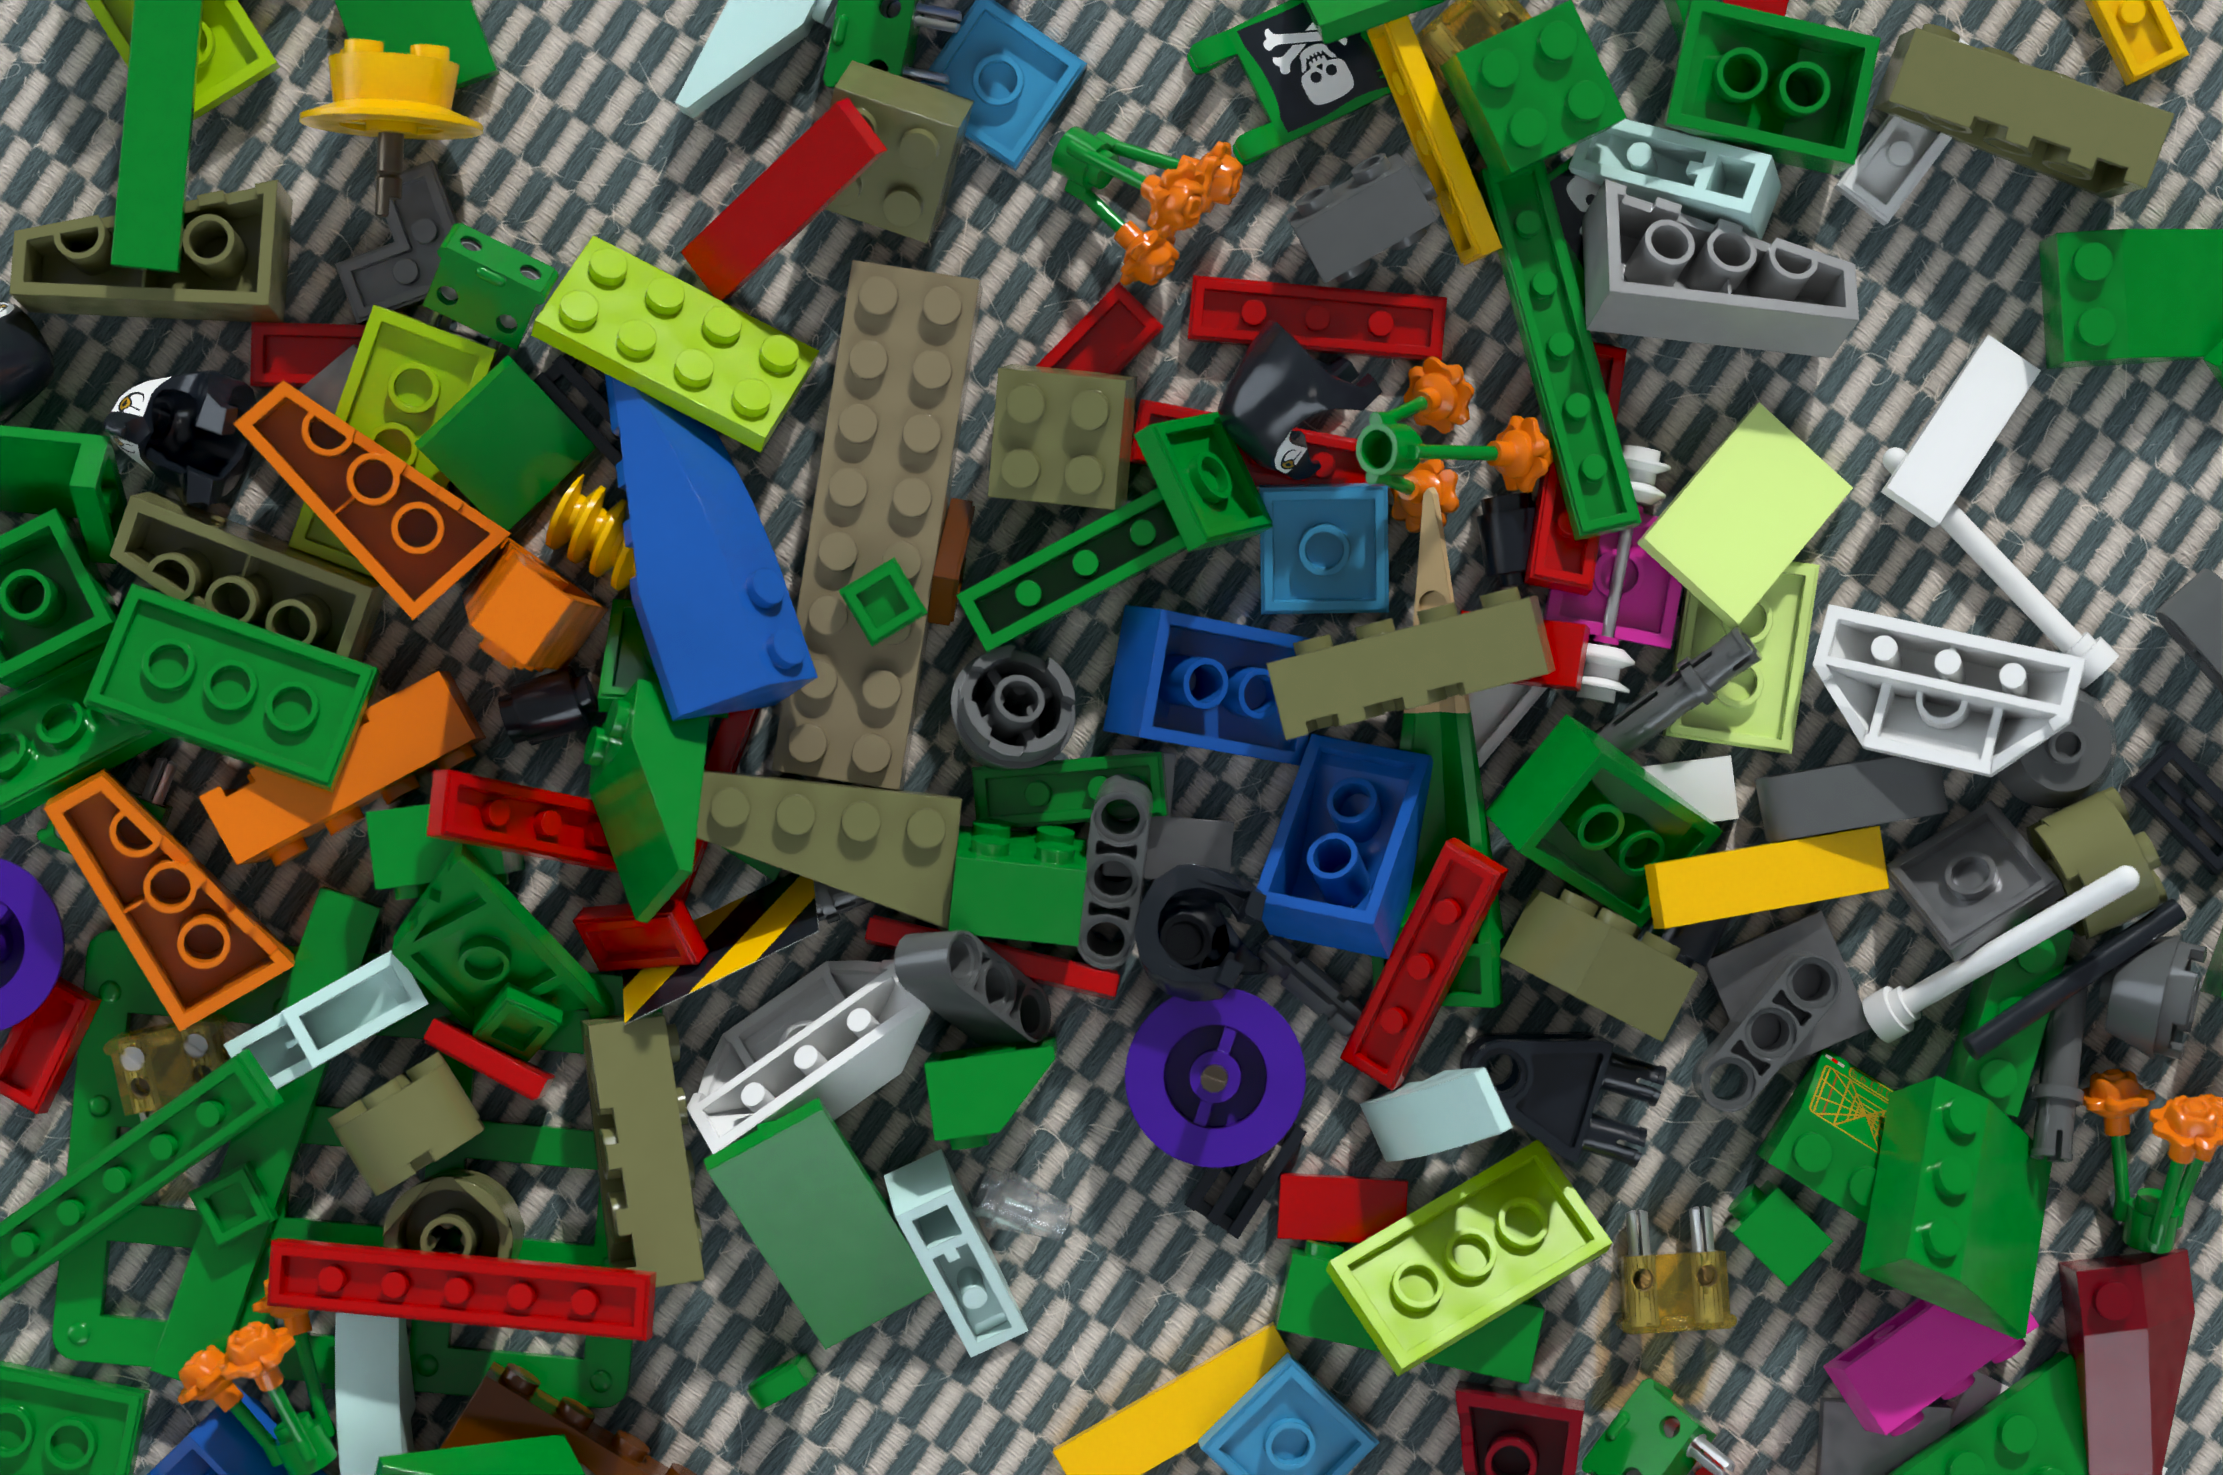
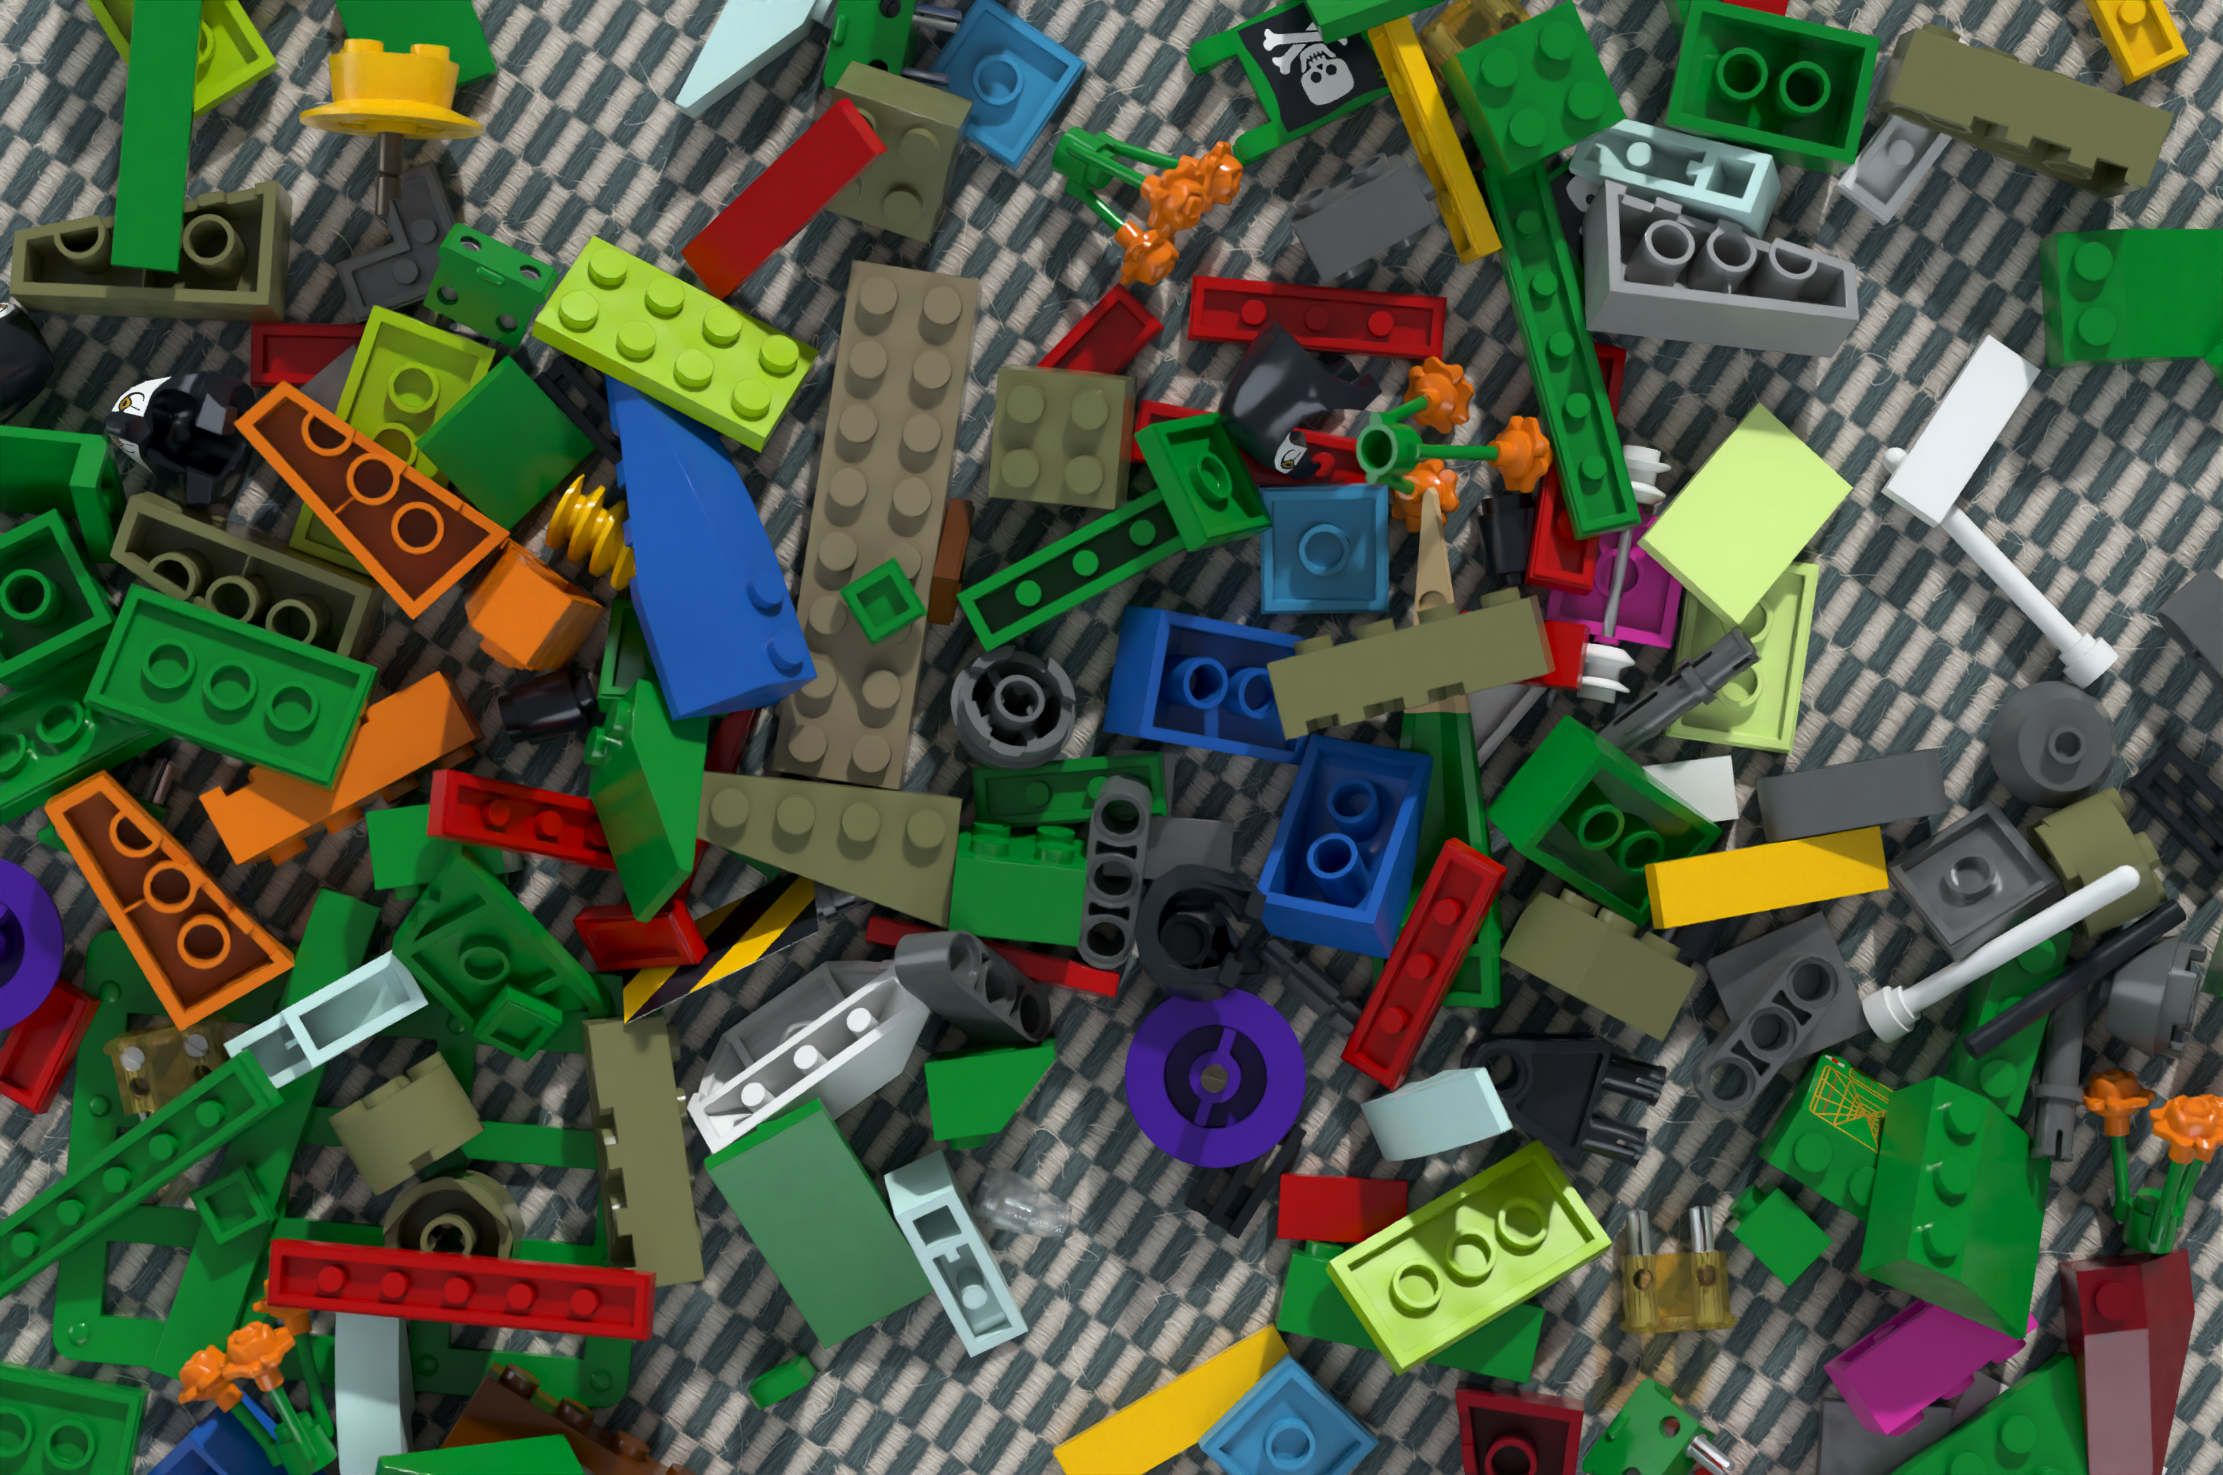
red tile [423,1016,556,1101] -> none
white wedge [1813,604,2086,777] -> none

